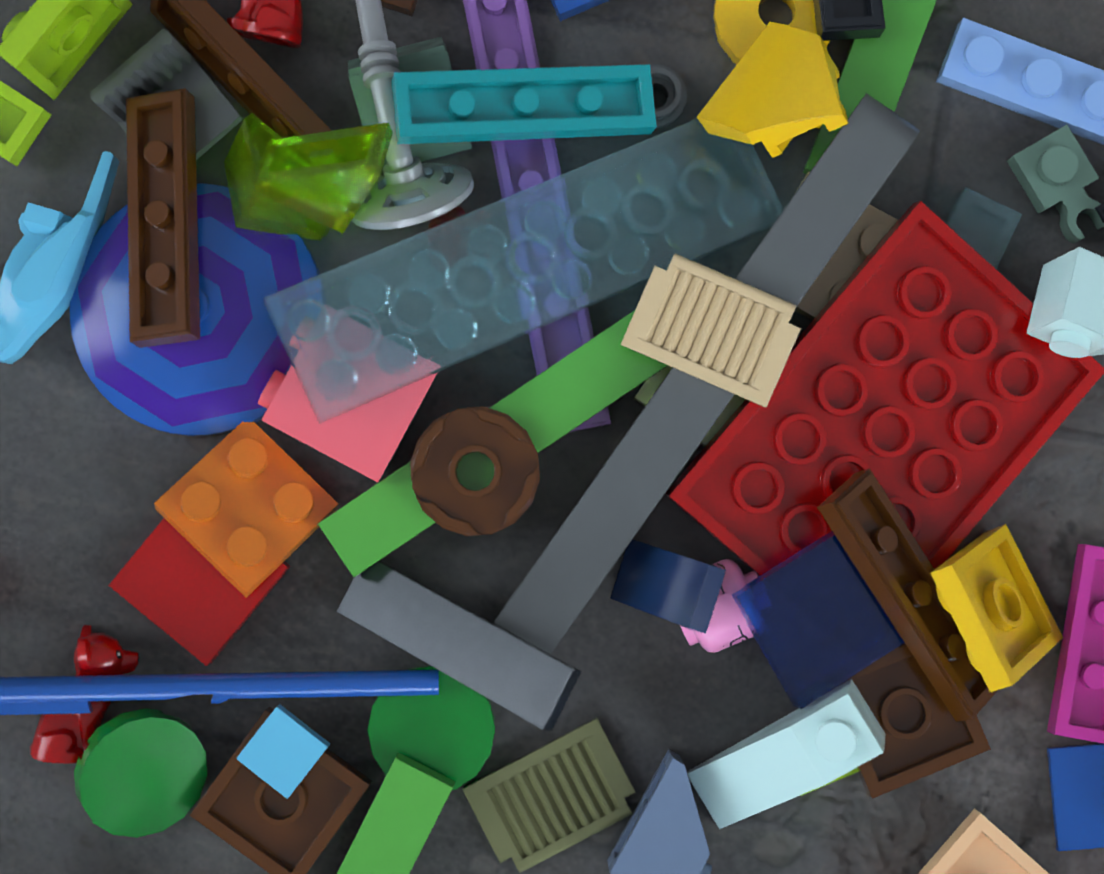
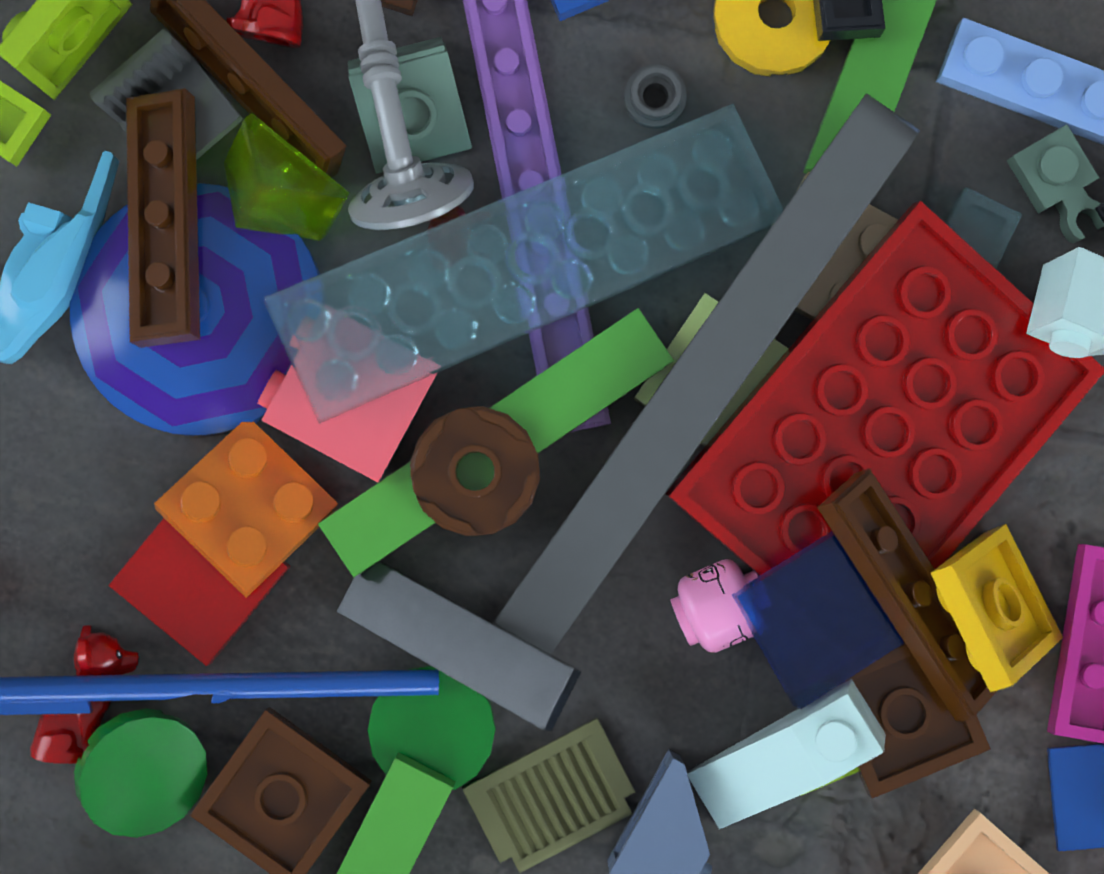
medium azure tile [236,704,330,799] -> none
clear neon green slope [253,122,393,234] -> none
teal plate [391,64,657,144] -> none
dark blue tile [610,539,726,634] -> none
tan window [620,253,801,408] -> none
yellow slope [697,21,848,158] -> none

